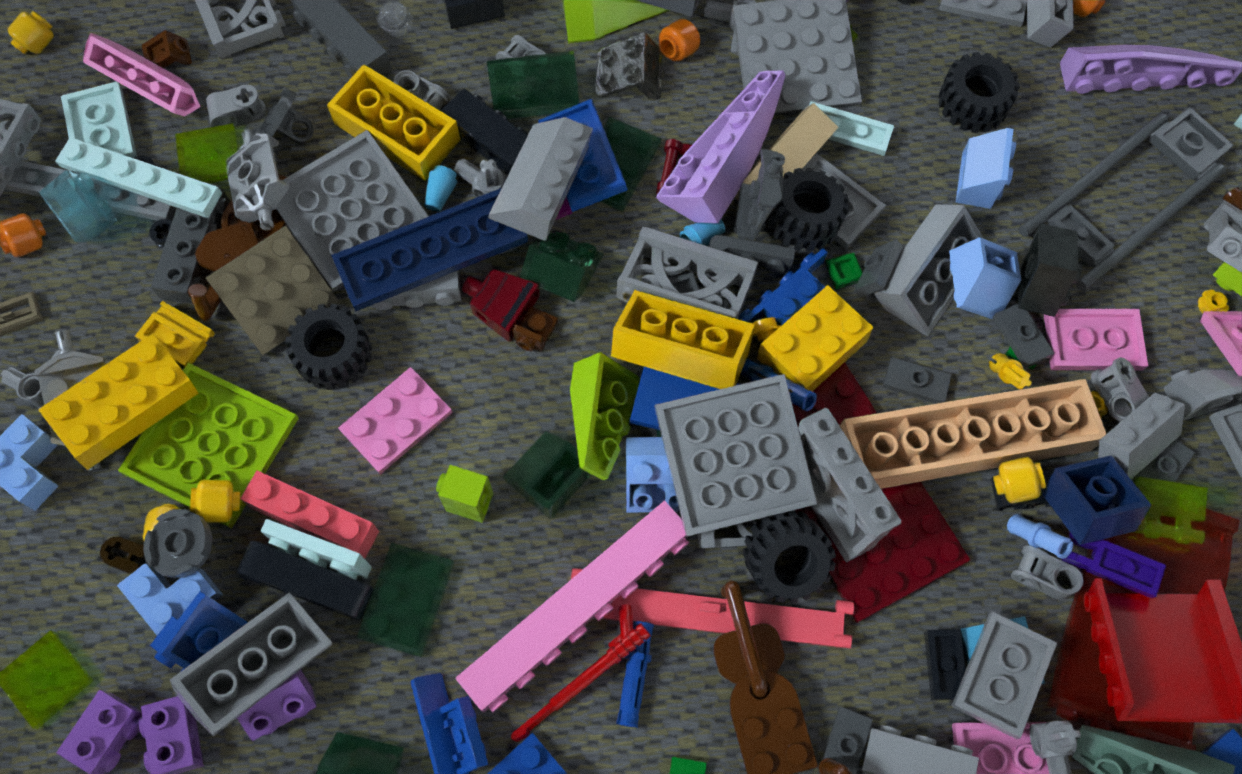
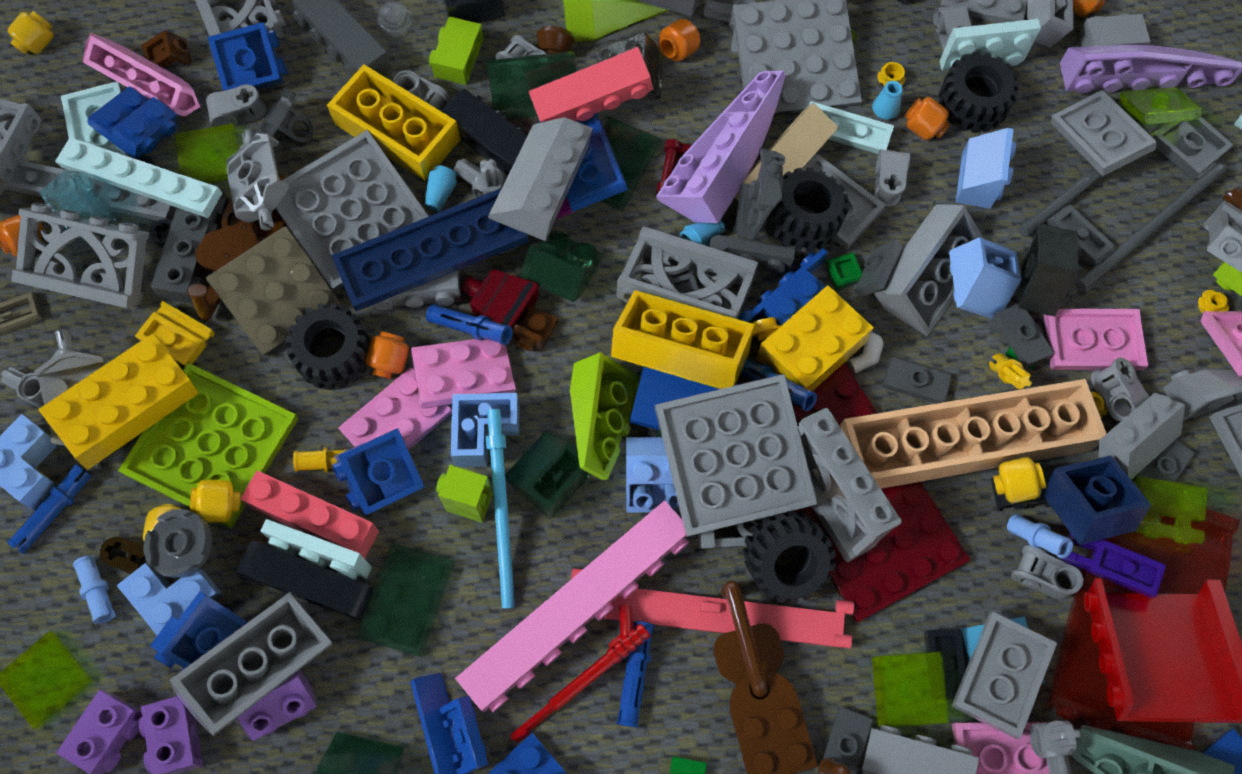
none -> blue pin [7,464,93,554]
none -> light grey fence [11,203,149,308]
none -> light blue pin [73,556,116,624]
none -> blue plate [88,86,178,159]
none -> blue plate [207,22,288,91]
none -> yellow axle [293,447,348,473]
none -> blue plate [332,428,425,516]
none -> orange head [365,331,409,379]
none -> bright pink plate [411,339,516,408]
none -> blue pin [426,304,513,345]
none -> lime brick [429,16,484,85]
none -> light blue brick [451,393,520,467]
none -> medium azure bar [486,409,515,608]
none -> coral brick [528,47,653,123]
none -> reddish brown cone [536,26,575,61]
none -> white arm [847,332,884,374]
none -> medium azure cone [872,81,902,119]
none -> clear neon green plate [872,652,950,727]
none -> light grey piece [874,149,910,207]
none -> yellow plate [877,62,905,87]
none -> orange head [904,97,950,141]
none -> light grey piece [933,4,972,51]
none -> light aqua plate [939,19,1041,71]
none -> light grey plate [1051,90,1156,176]
none -> light grey brick [1078,14,1151,47]
none -> clear neon green plate [1119,87,1203,125]

